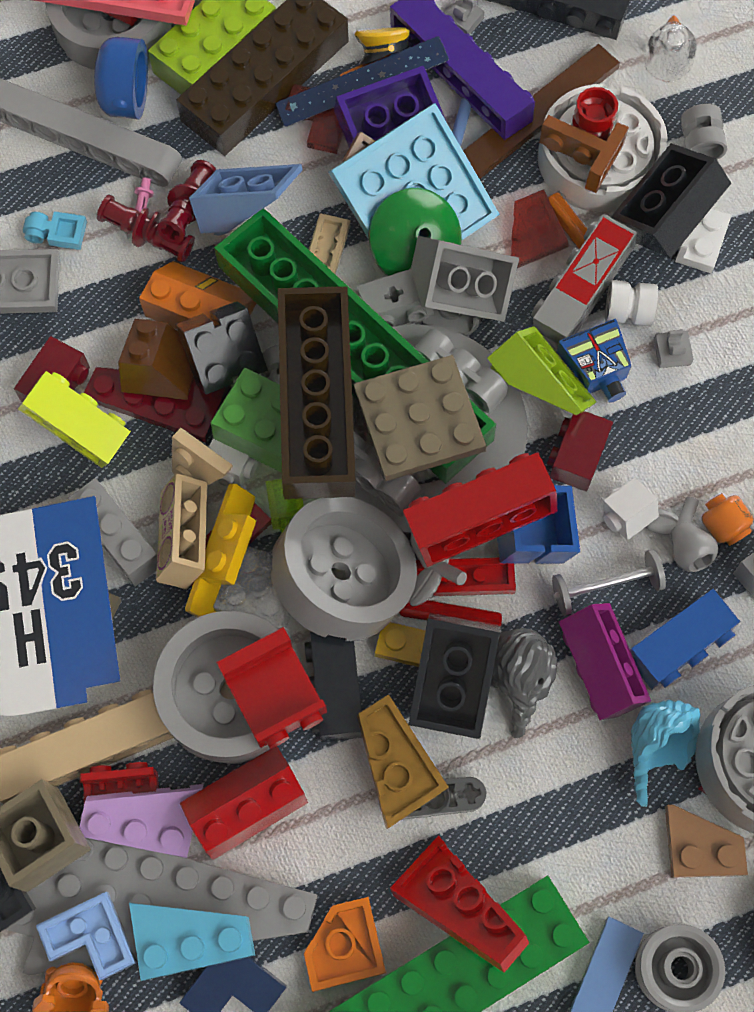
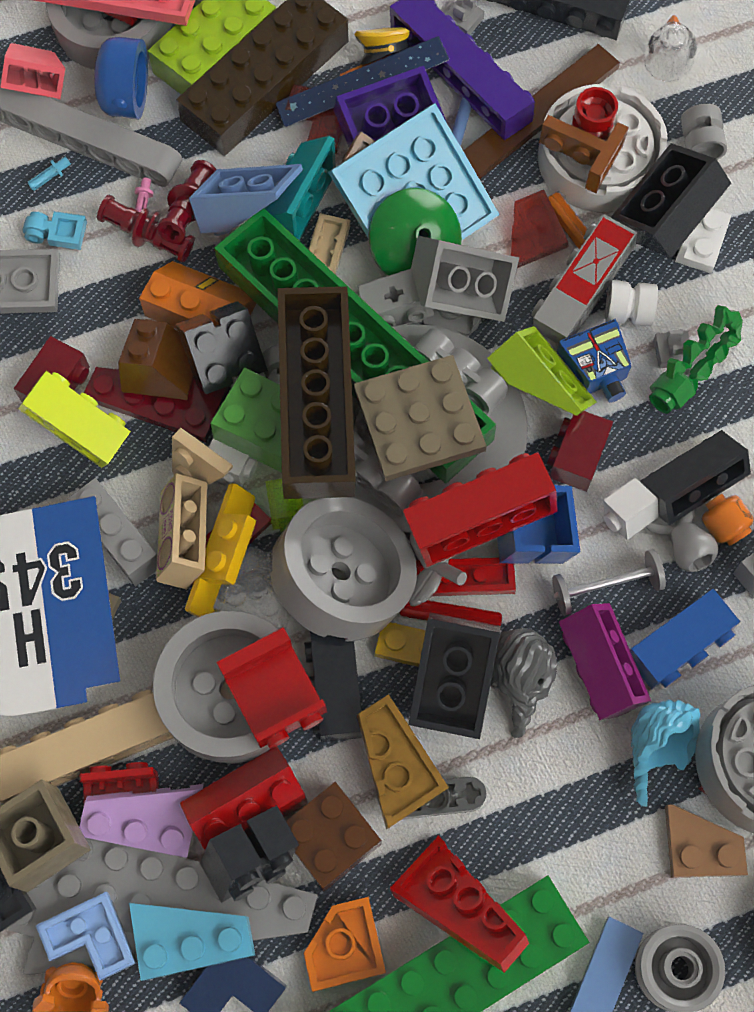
none -> coral torso [0,43,65,99]
none -> medium azure piece [28,156,71,191]
none -> black piece [200,805,299,903]
none -> teal slope [264,136,336,241]
none -> reddish brown brick [286,781,382,892]
none -> black brick [640,430,751,525]
none -> green sword [649,305,743,414]

